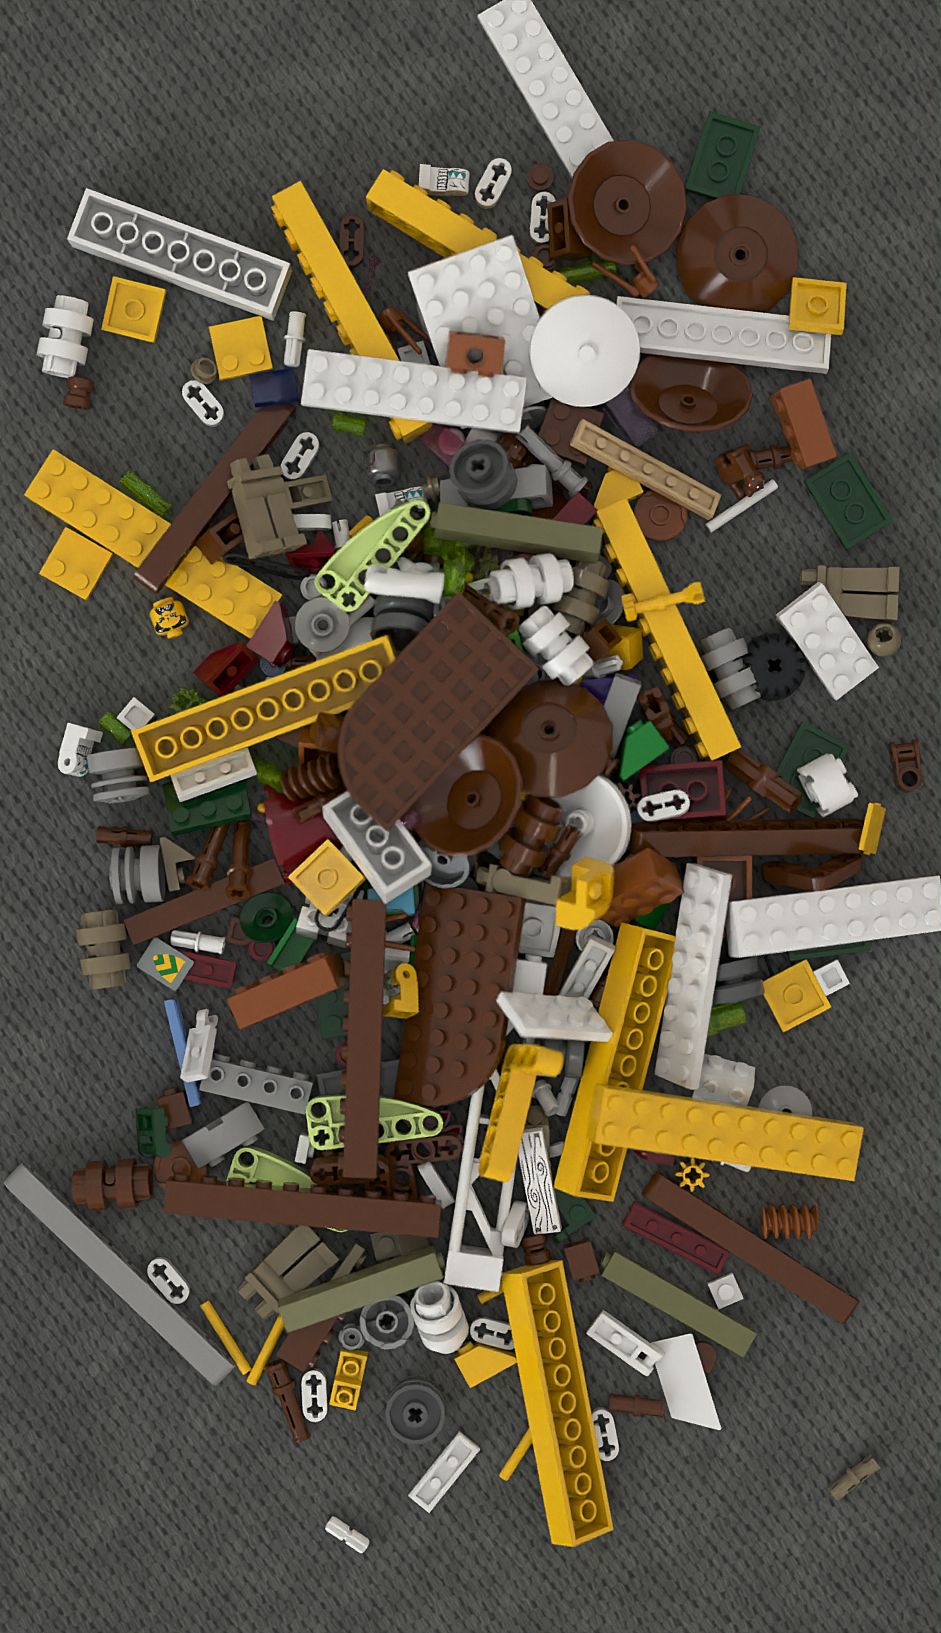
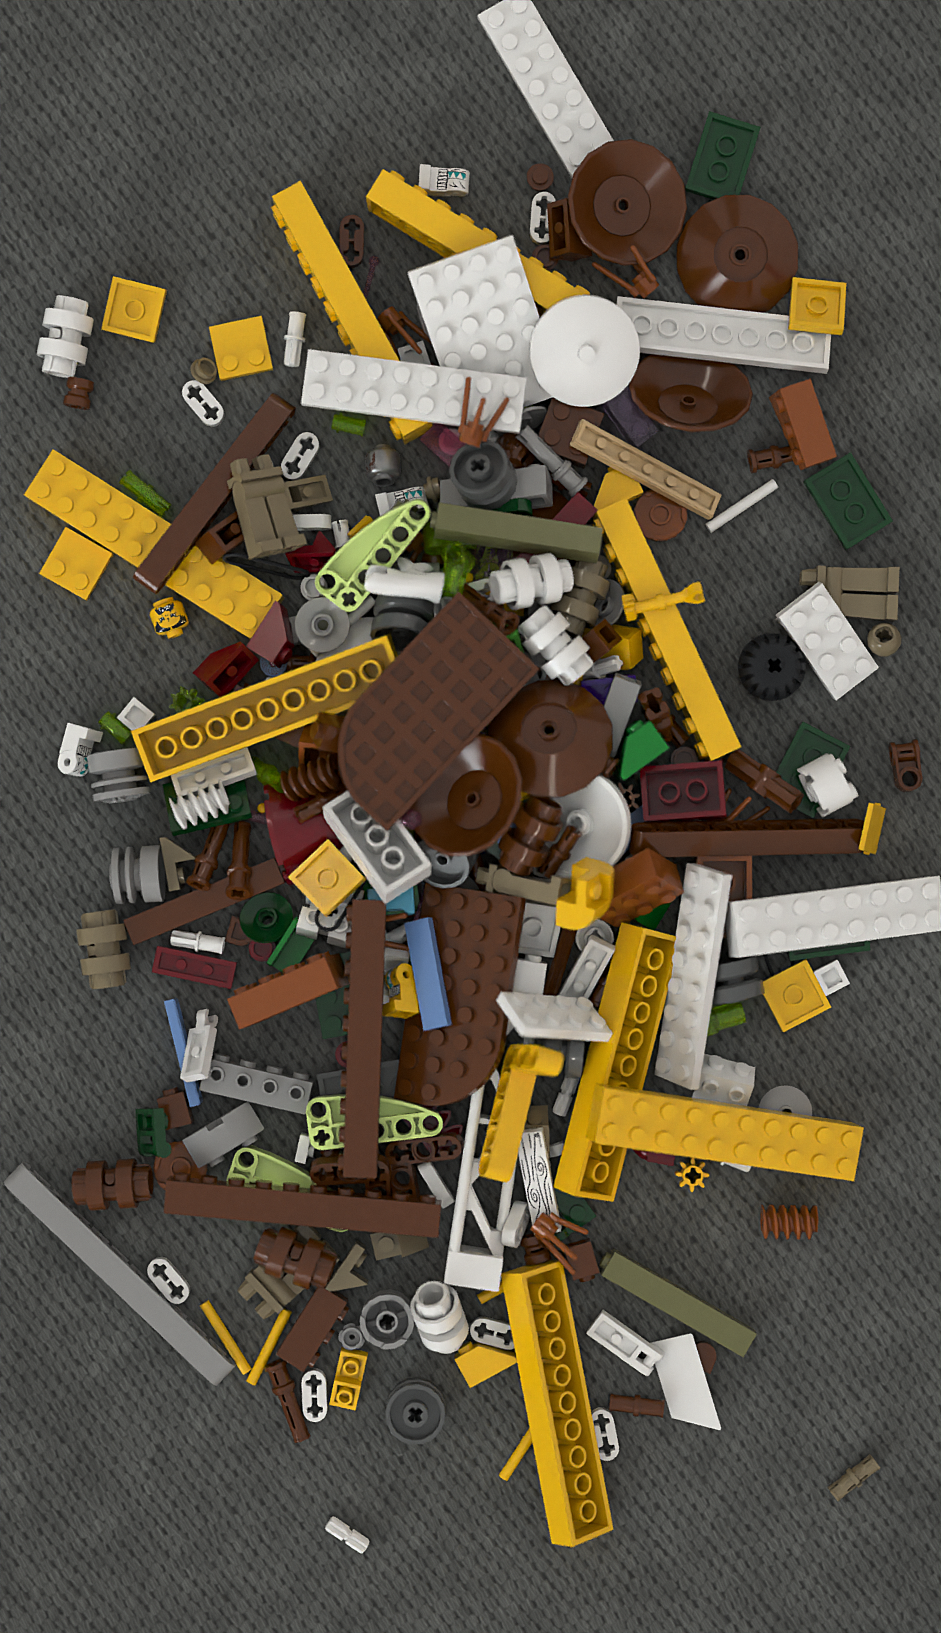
white brick [67,188,292,321] -> none
reddish brown pin [96,826,153,848] -> none
light grey sticker [137,937,194,992] -> none
clear blue piece [249,368,299,408] -> none
olive brick [278,1245,446,1333] -> none
white tile [408,1431,480,1513] -> none
dark orange brick [445,330,505,377] -> none
white beam [475,158,511,209] -> none
white pin [532,1080,561,1116] -> none
clear neon green pin [560,260,616,284] -> none
dark red tile [622,1201,730,1275] -> none
white beam [638,790,690,822] -> none
reddish brown beam [641,1171,860,1325] -> none
light grey piece [700,627,761,710] -> none
white plate [707,1272,744,1309] -> none
reddish brown animal [713,444,765,500] -> none
reddish brown beam [761,853,863,891] -> none
none -> white piece [169,779,230,829]
none -> reddish brown piece [254,1226,337,1290]
none -> medium blue tile [404,917,452,1031]
none -> dark orange plant [457,376,510,448]
none -> dark orange plant [530,1212,589,1275]

